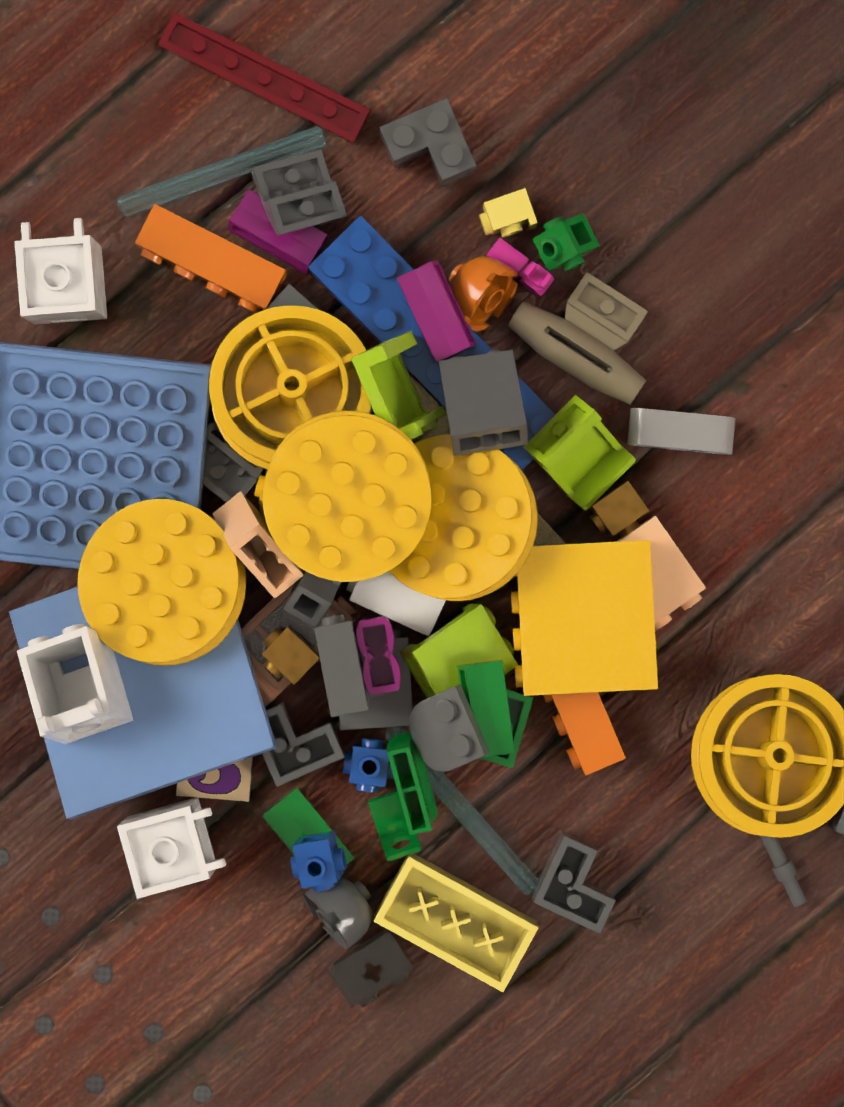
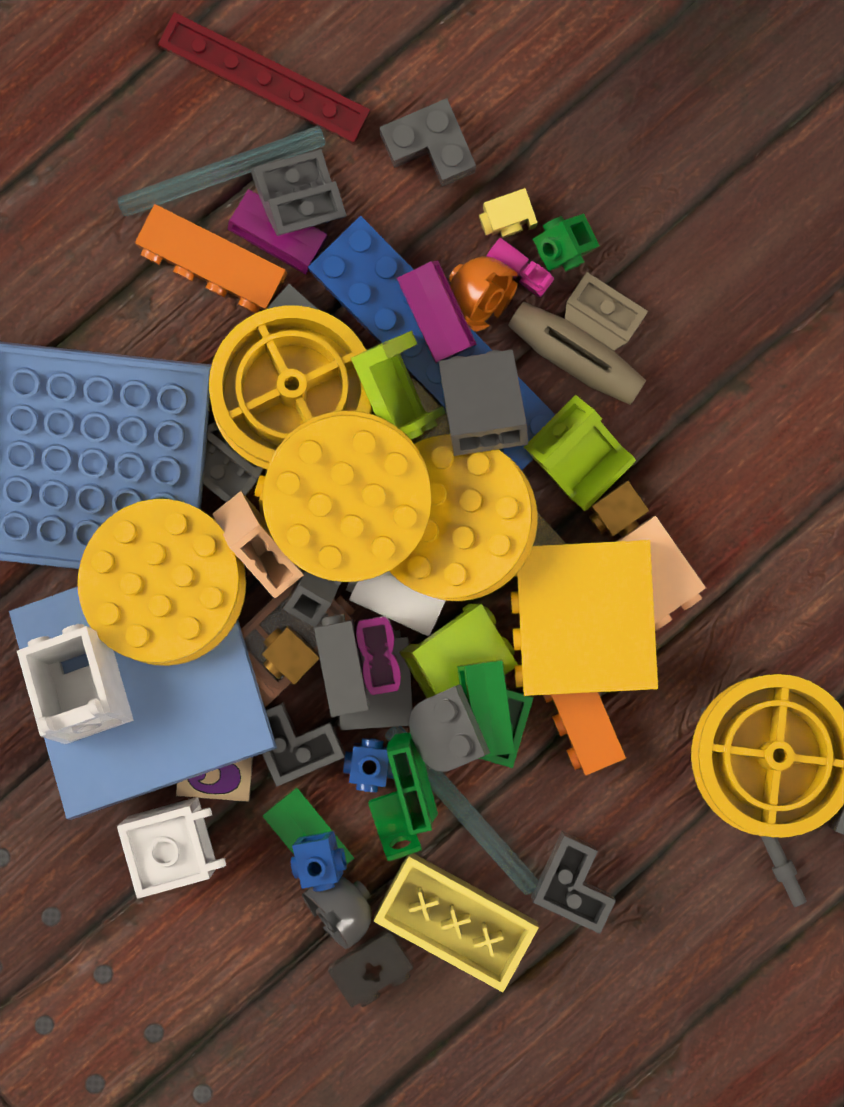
white container [14,218,107,325] -> none
light grey beam [627,408,736,455] -> none

